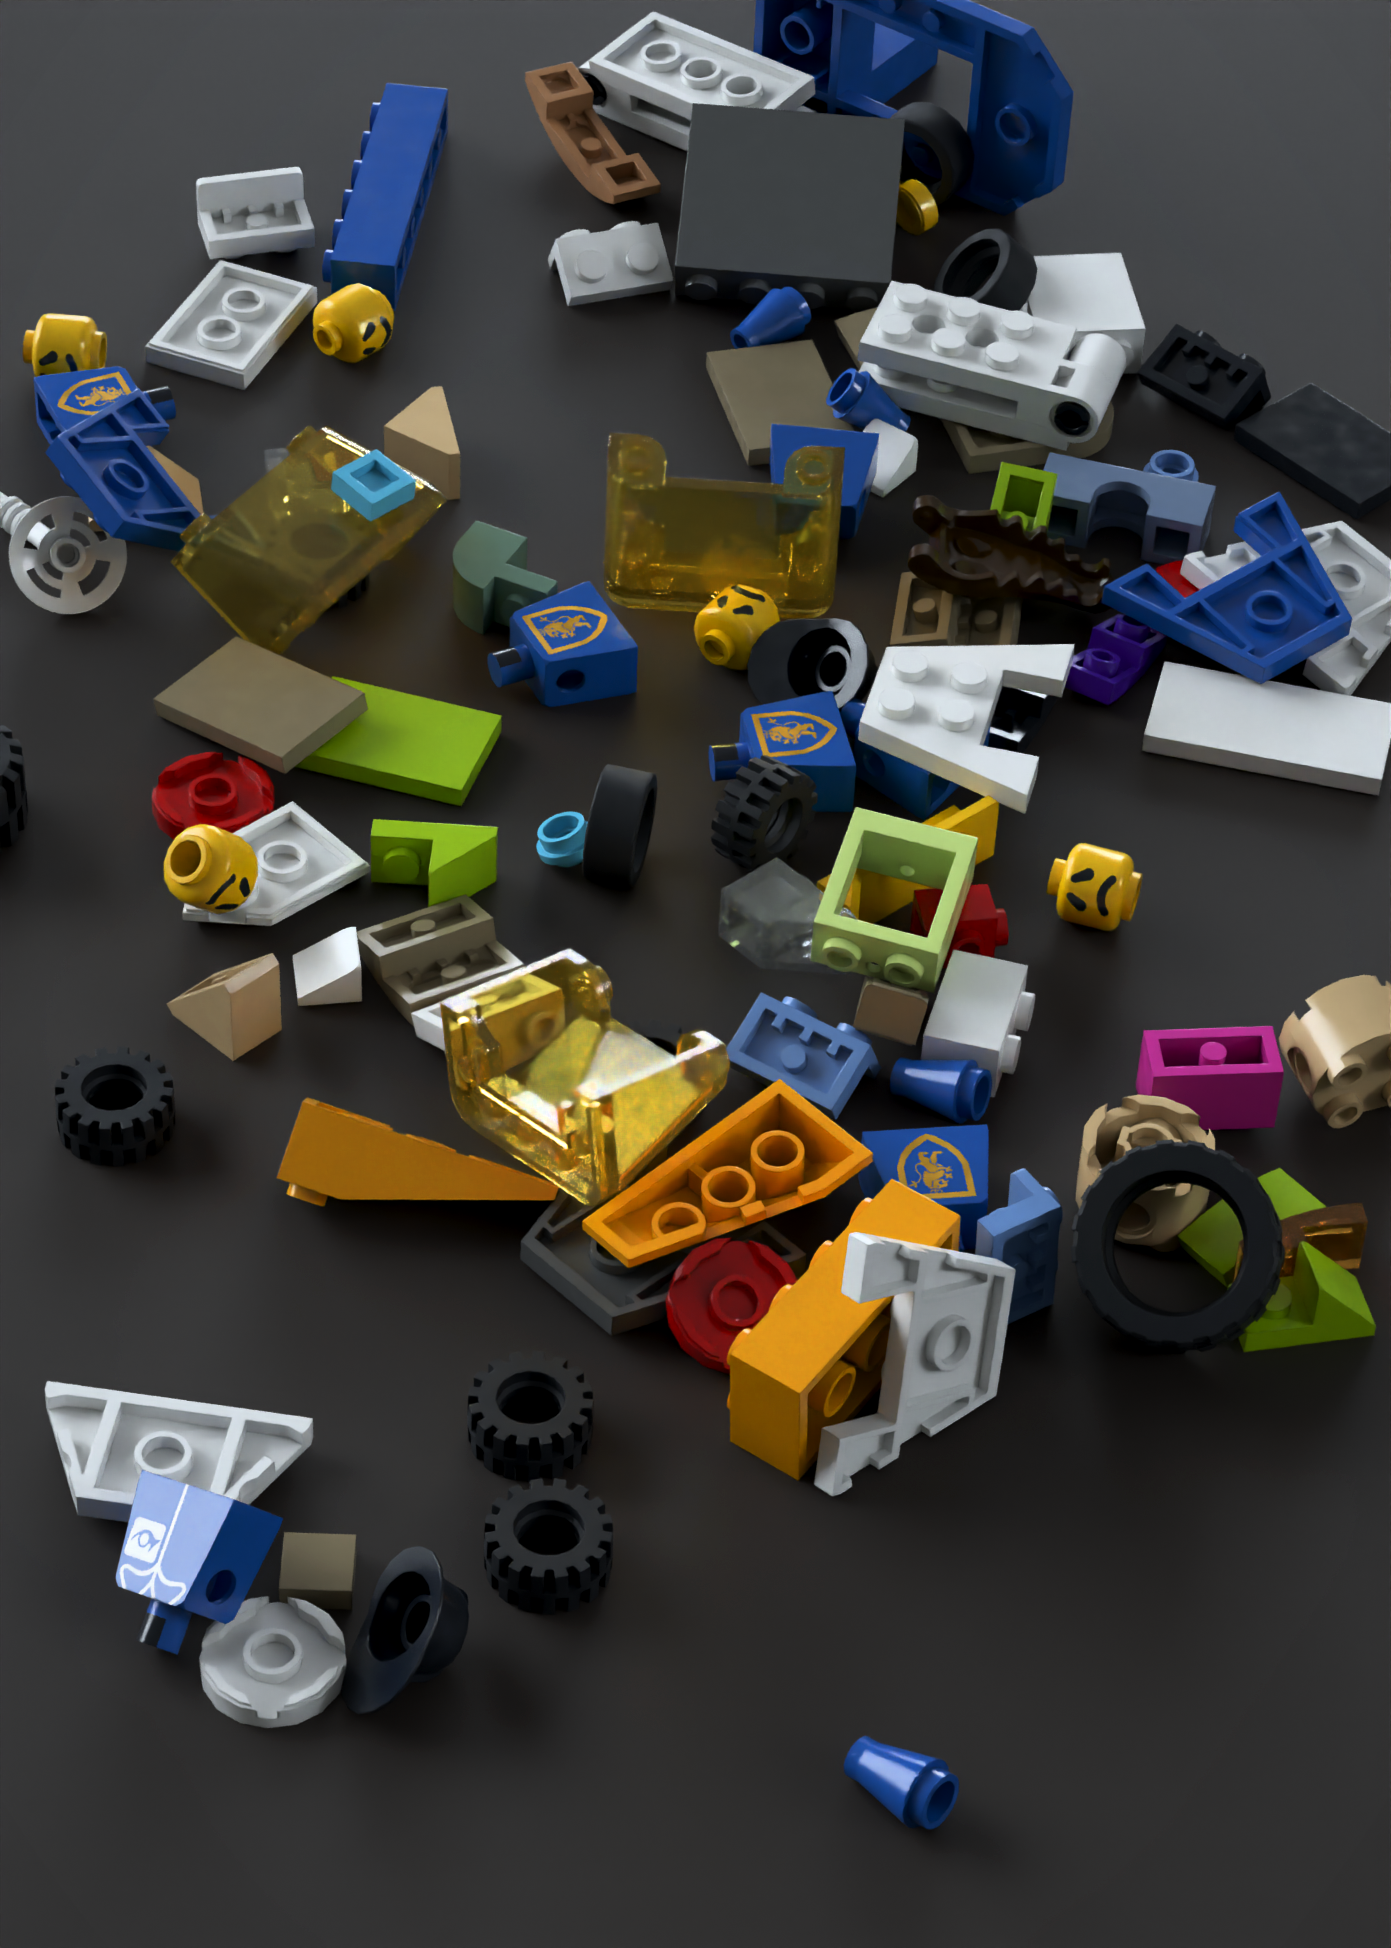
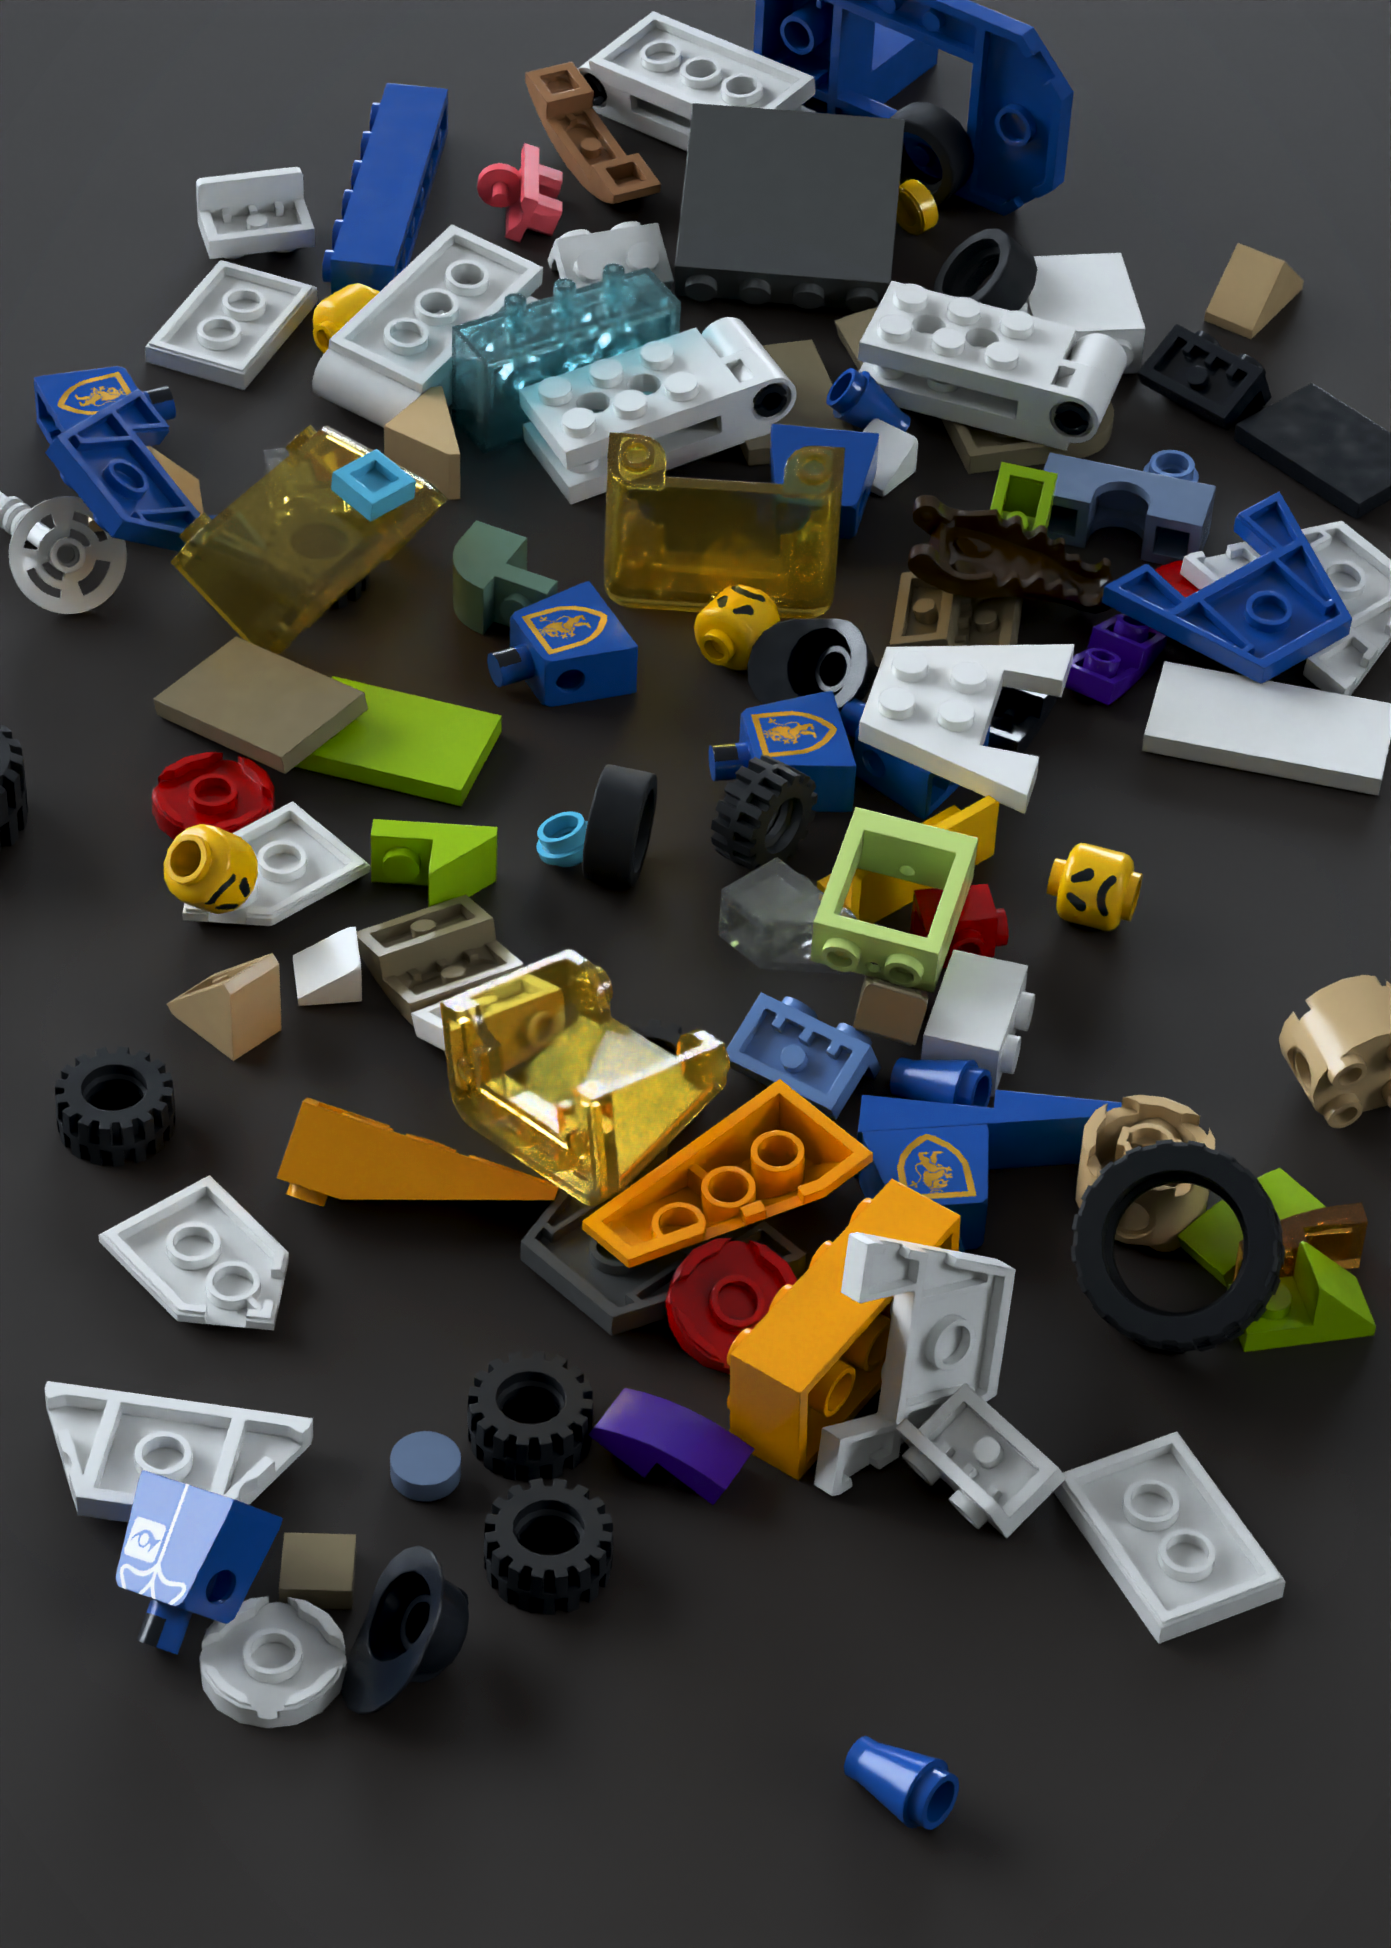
yellow head [23,313,107,377] -> none
blue cone [730,286,811,349] -> none
medium blue bracket [975,1168,1063,1324] -> none
dark pink brick [1136,1026,1284,1130] -> none
none -> white tile [99,1175,289,1330]
none -> white hinge [312,224,543,428]
none -> sand blue tile [390,1431,461,1501]
none -> clear light blue piece [452,263,681,454]
none -> coral hips [477,143,563,243]
none -> white hinge [519,317,797,505]
none -> dark purple slope [589,1388,755,1505]
none -> blue slope [854,1090,1122,1178]
none -> white bracket [896,1383,1066,1539]
none -> white tile [1053,1431,1286,1644]
none -> tan slope [1204,243,1304,339]

